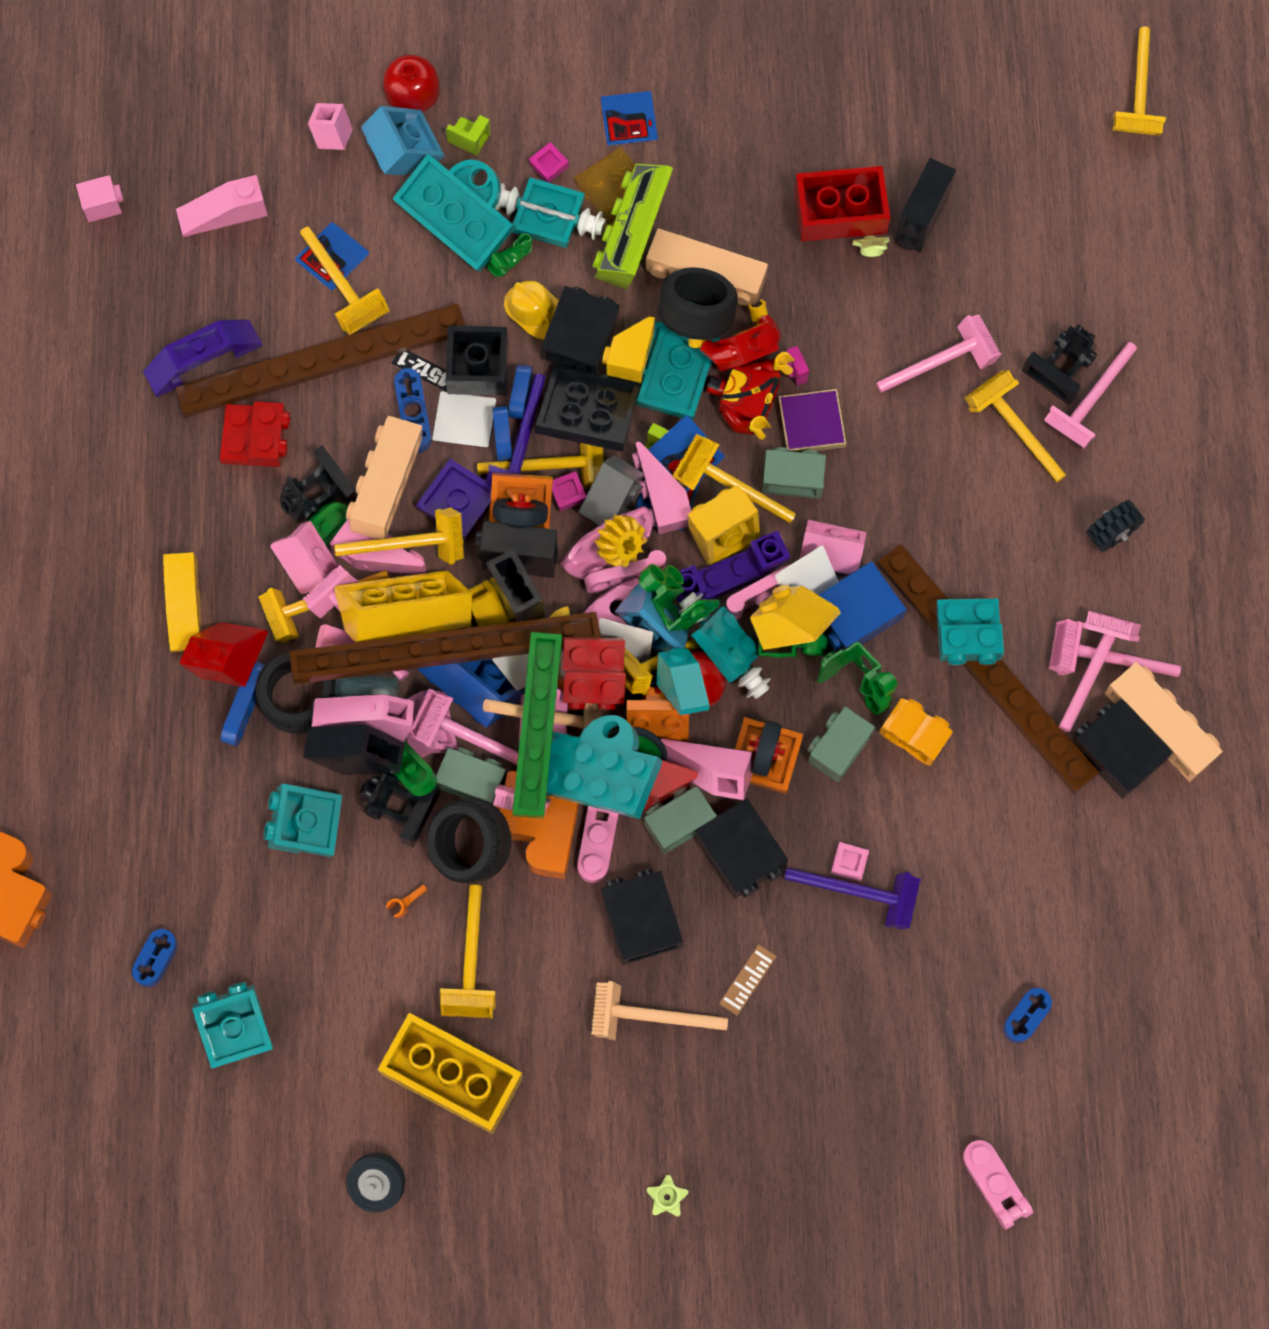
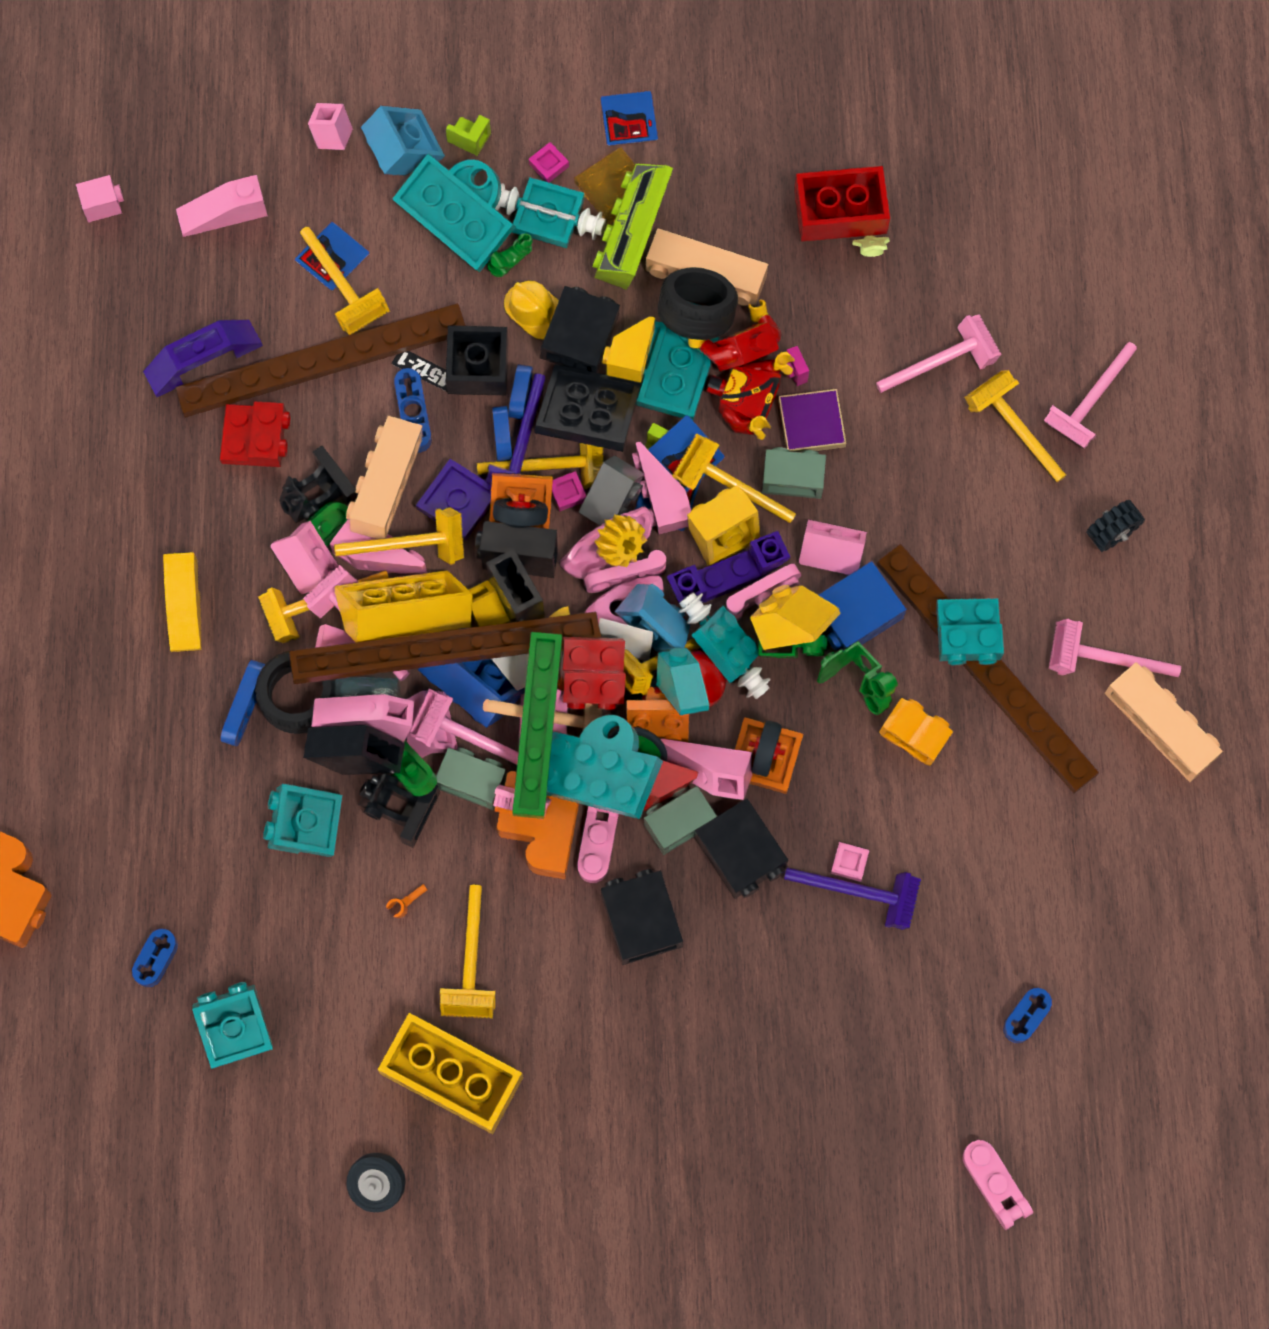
red slope [179,622,268,687] -> none
red cylinder [383,54,440,112] -> none
black tyre [427,799,512,883] -> none
white sticker [432,391,496,447] -> none
light nougat piece [591,981,728,1040] -> none
green piece [638,564,720,631] -> none
yellowish green plate [647,1175,688,1217] -> none
medium nougat sticker [719,944,777,1016] -> none
white sticker [775,546,839,595] -> none
sand green brick [807,707,875,783] -> none
black brick [895,158,956,252] -> none
black tile [1022,324,1098,405] -> none
bright pink piece [1059,611,1141,732] -> none
black brick [1073,699,1173,799] -> none
yellow piece [1113,27,1166,136] -> none

